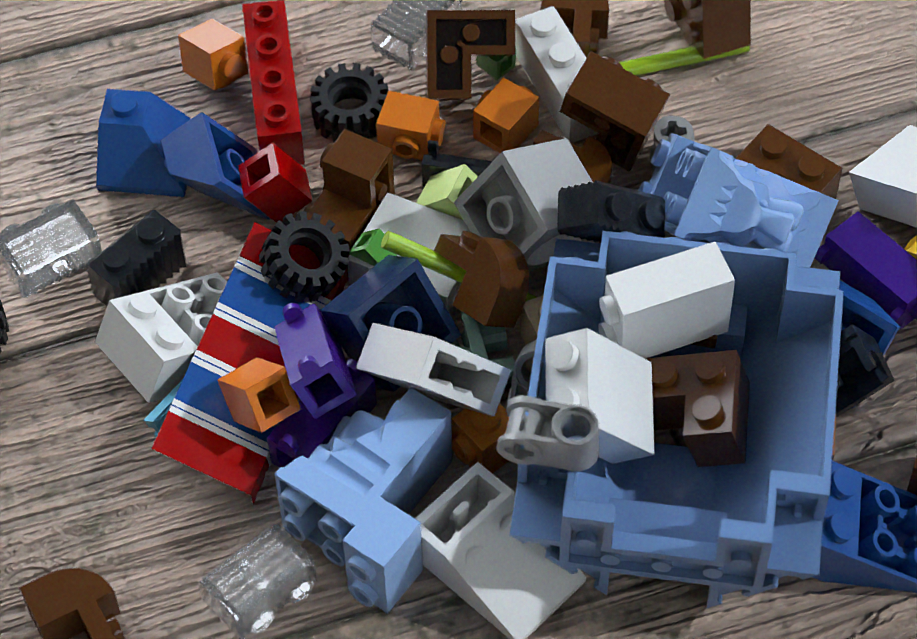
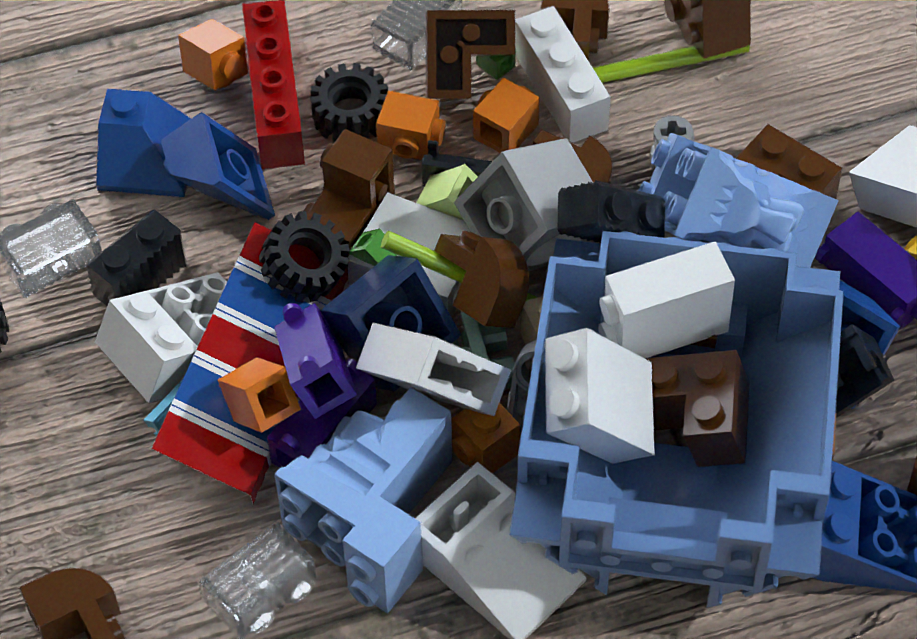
red brick [238,143,313,223] -> none
light grey piece [496,396,599,472] -> none
reddish brown brick [559,51,670,172] -> none

